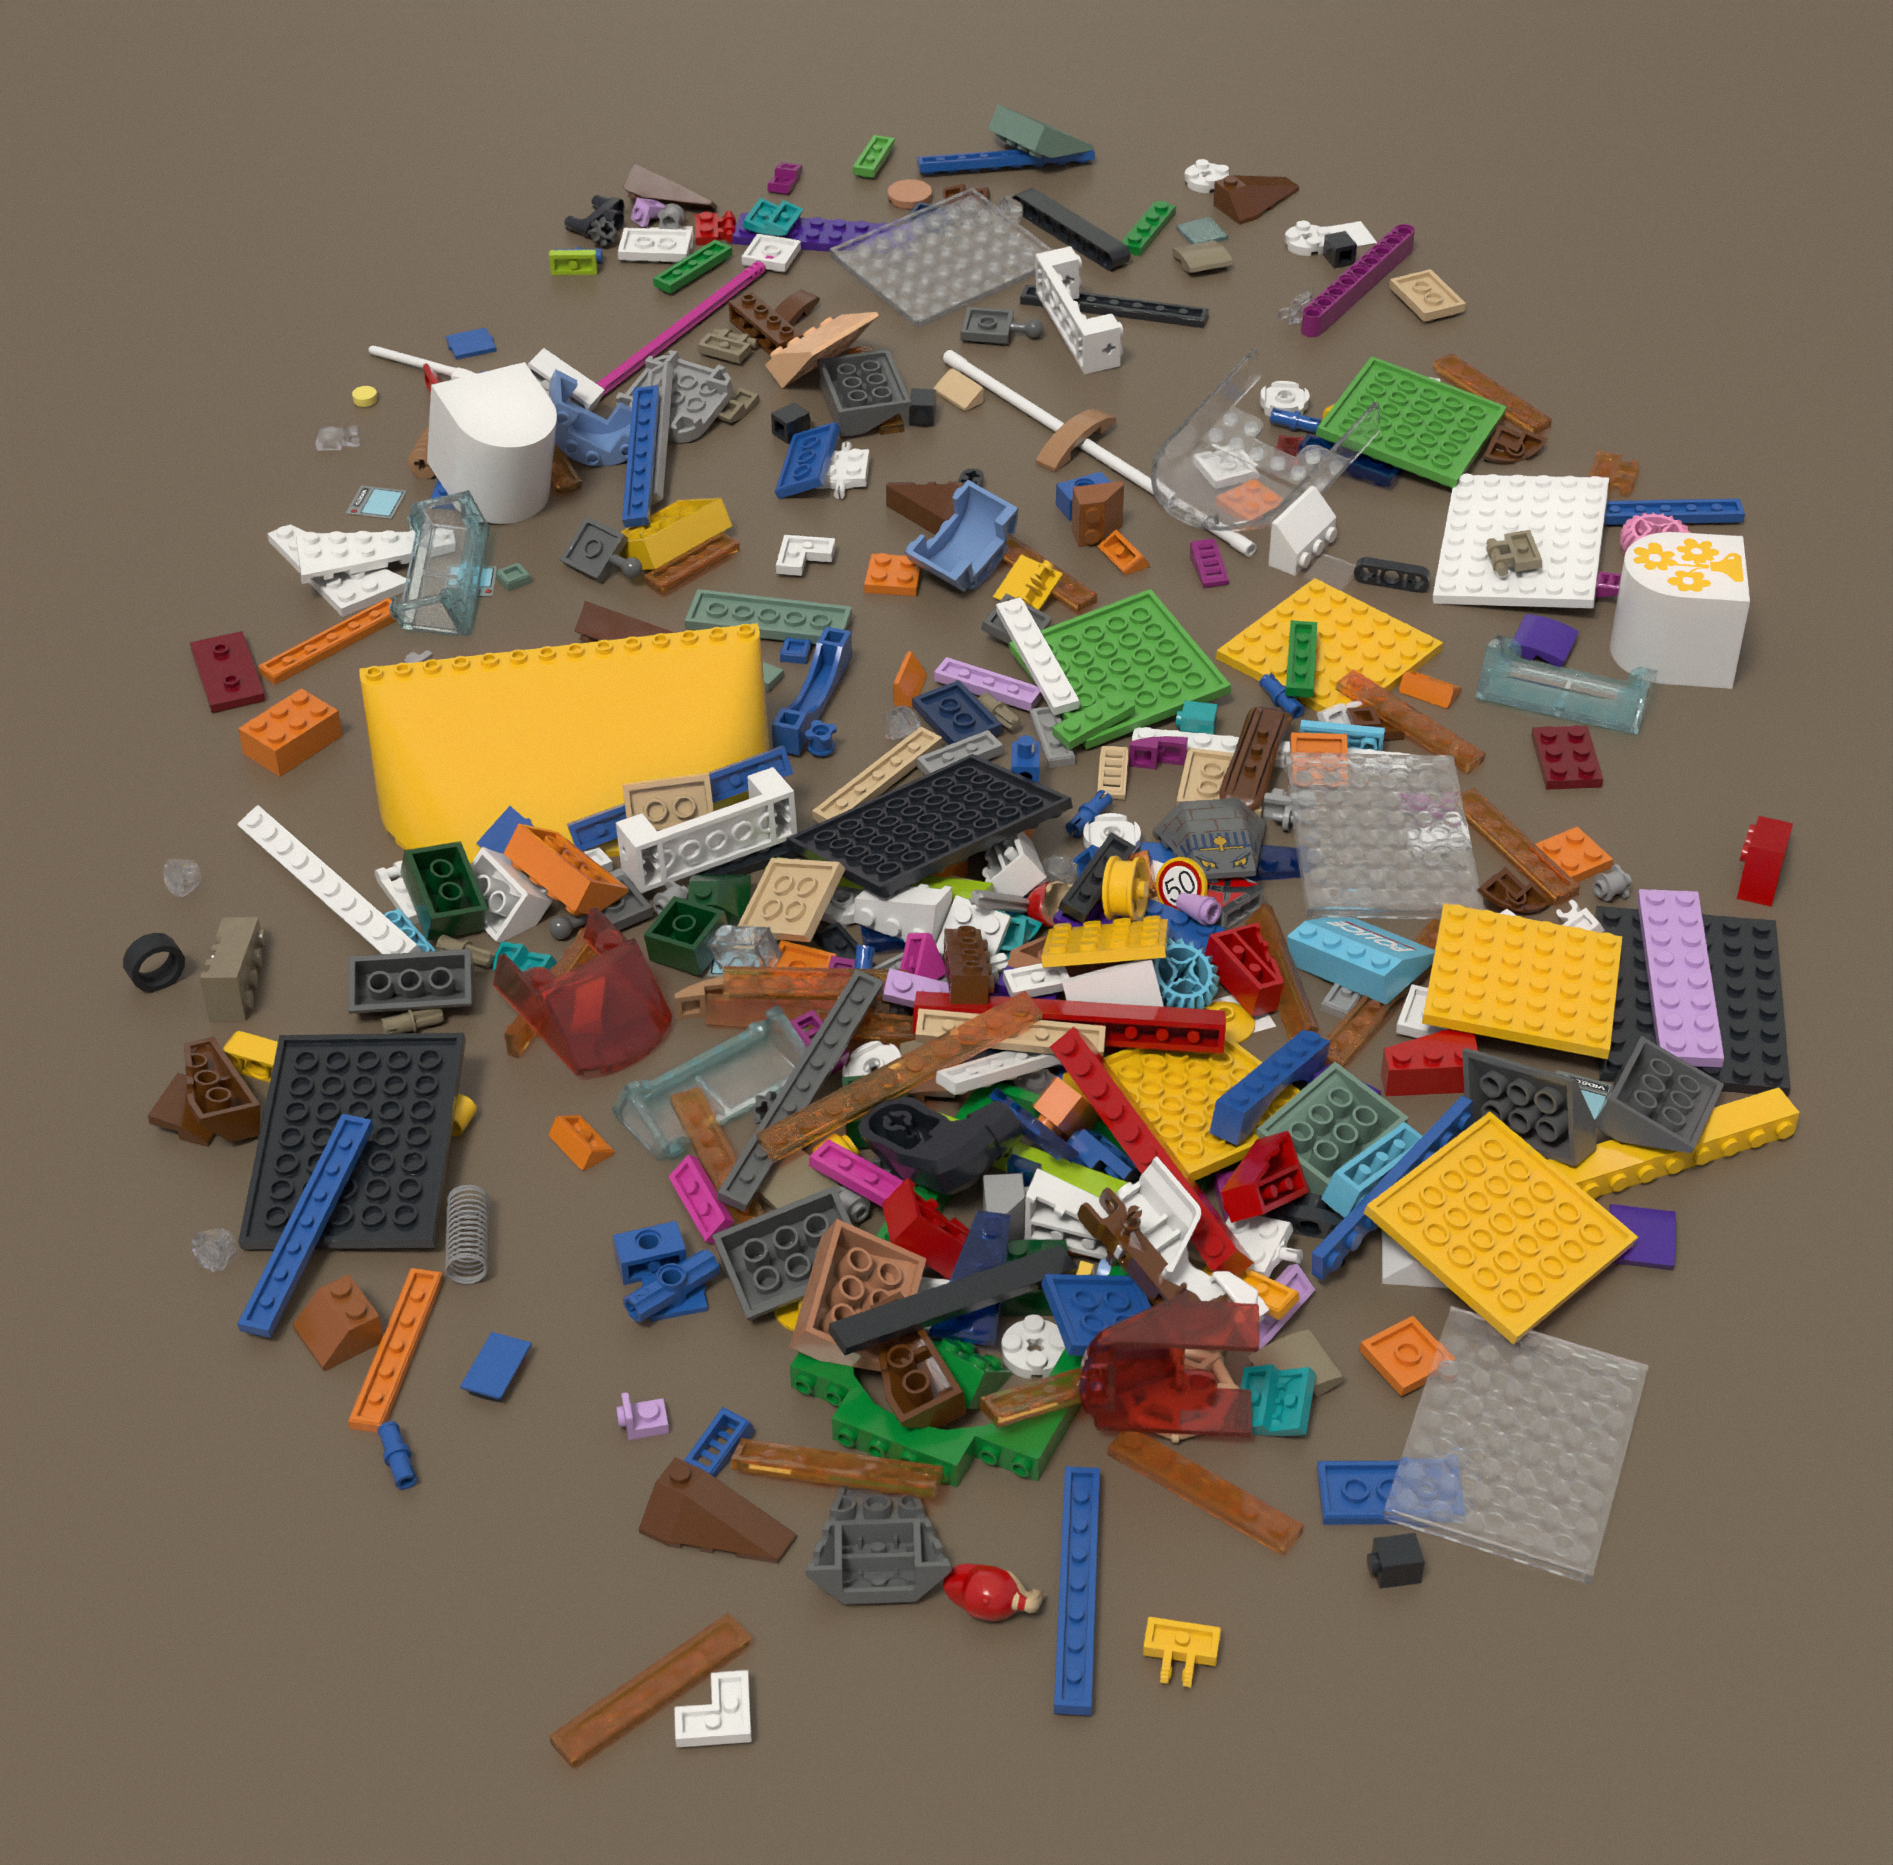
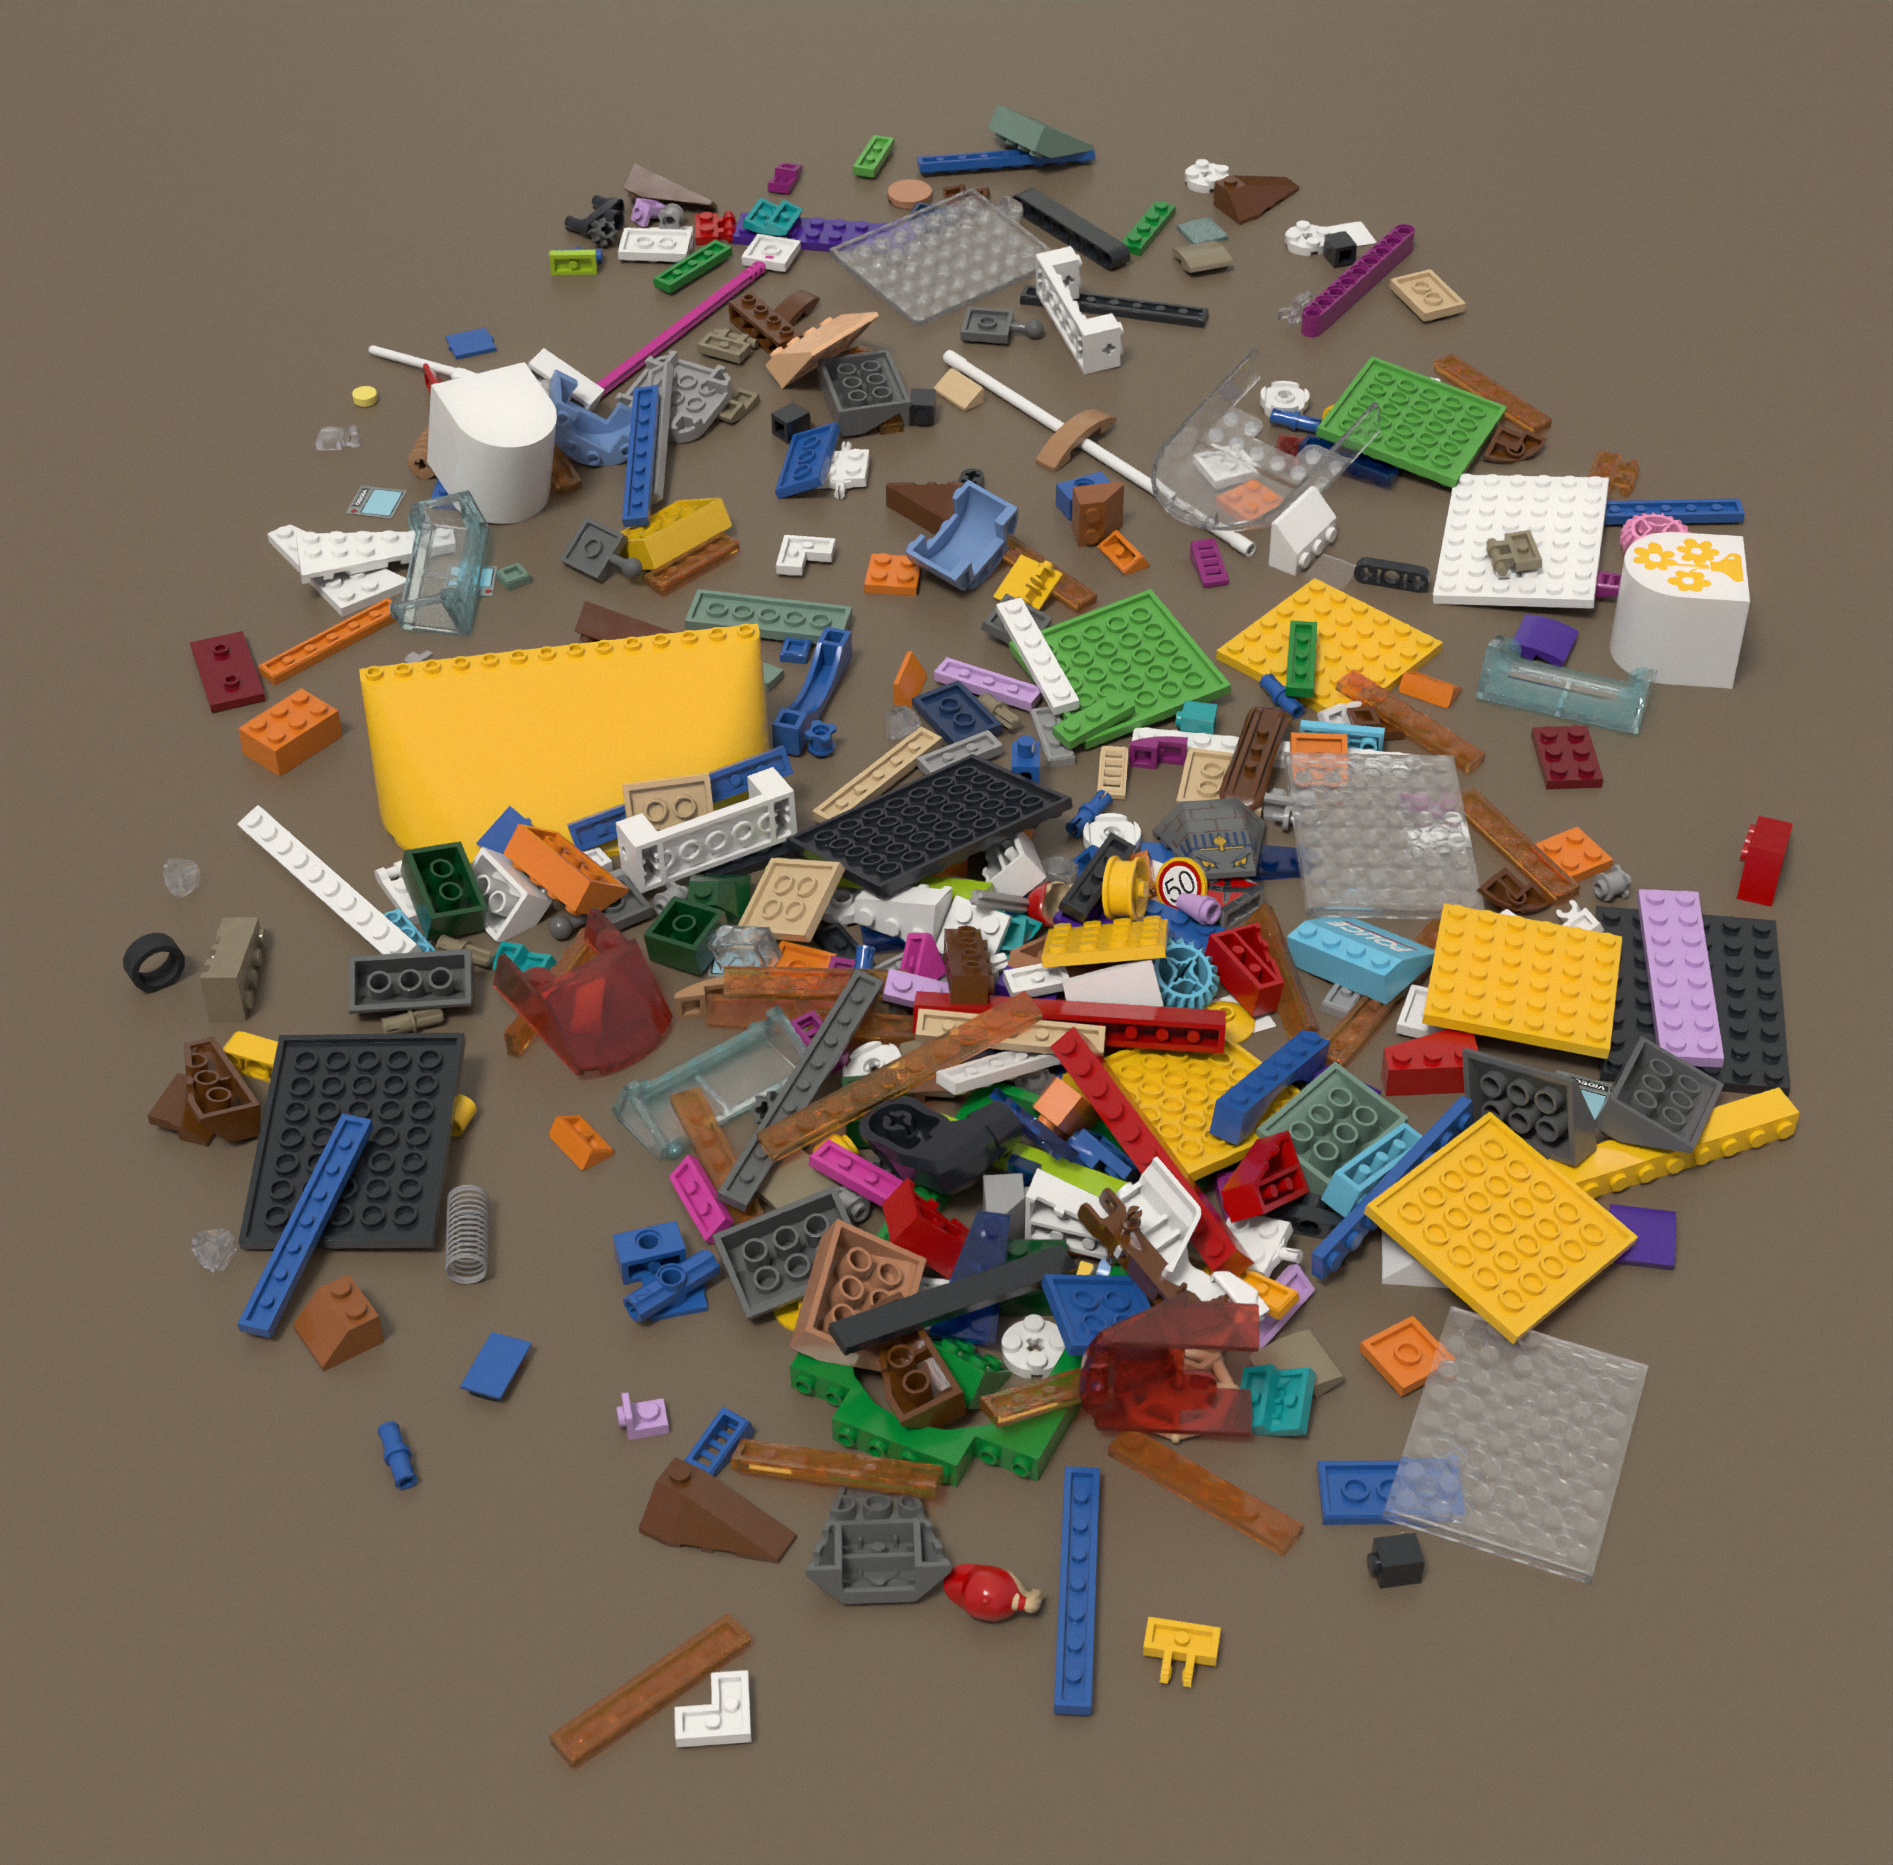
orange tile [348,1268,444,1433] -> none

